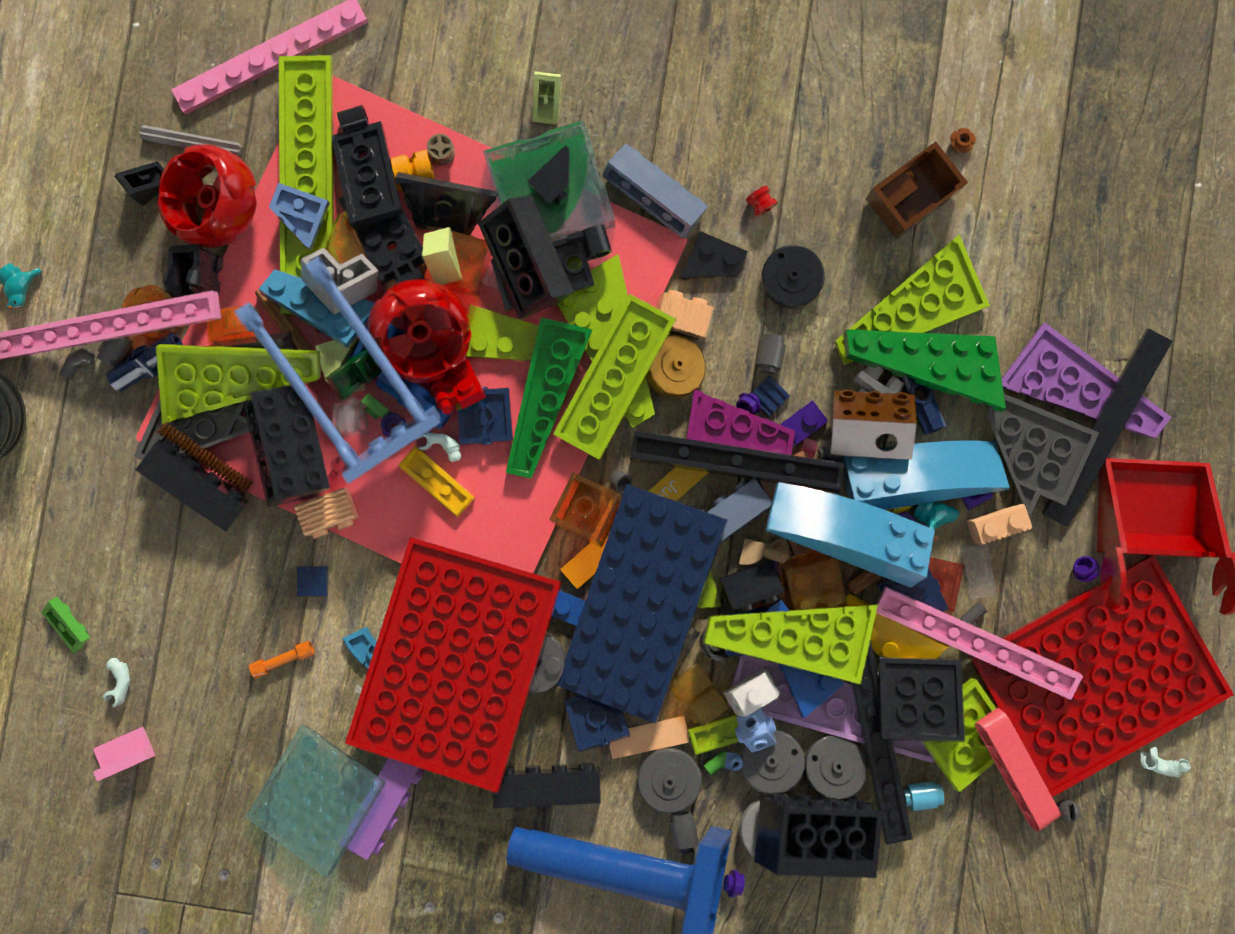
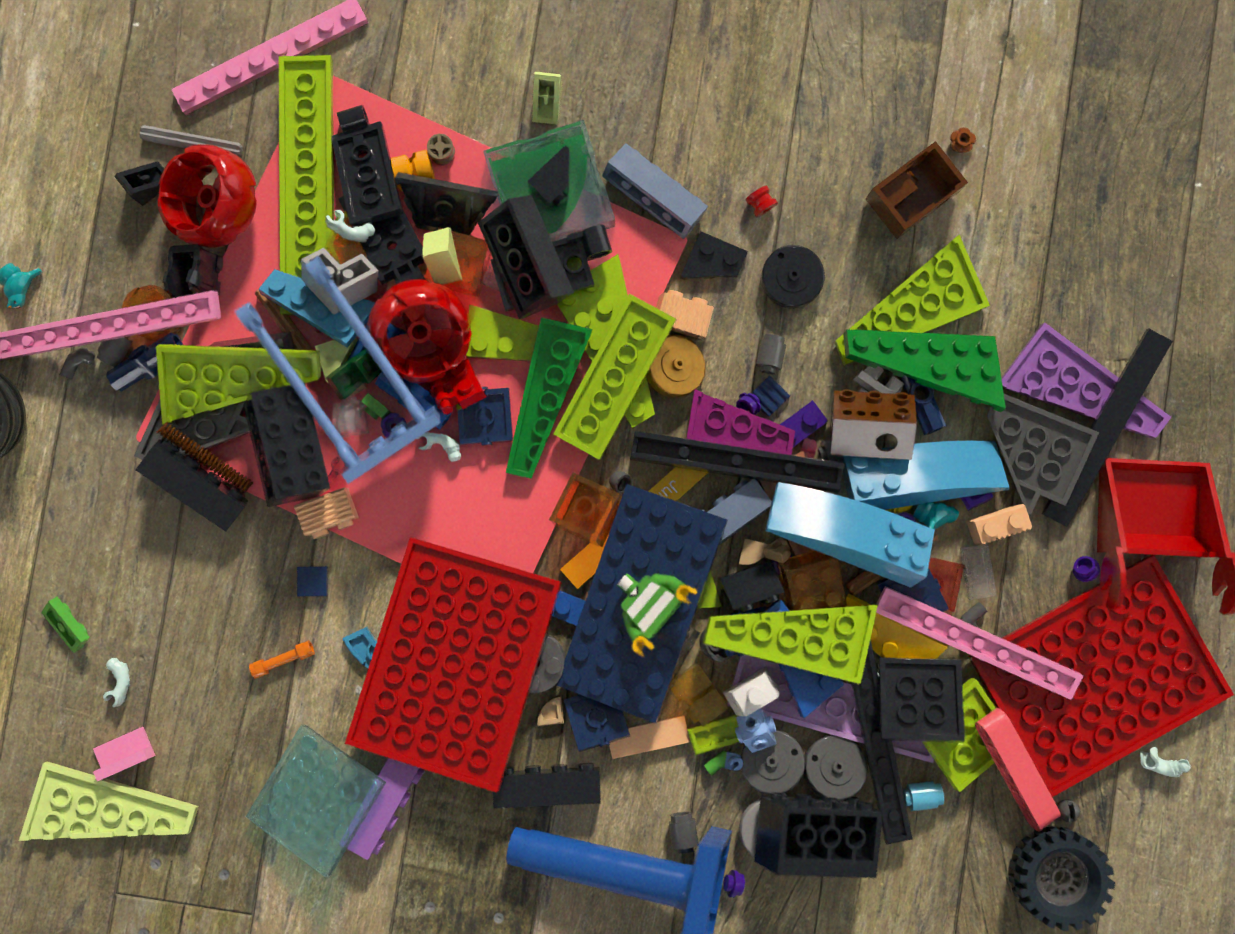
slope [207,305,260,343] -> none
medium blue wing [269,183,330,250] -> none
yellow tile [398,446,475,517] -> none
dark grey wheel [637,747,702,814] -> none
none -> yellowish green wing [19,762,199,841]
none -> light aqua piece [325,210,375,242]
none -> tan tile [538,696,564,726]
none -> torso [617,574,697,657]
none -> black wheel [1009,826,1115,931]

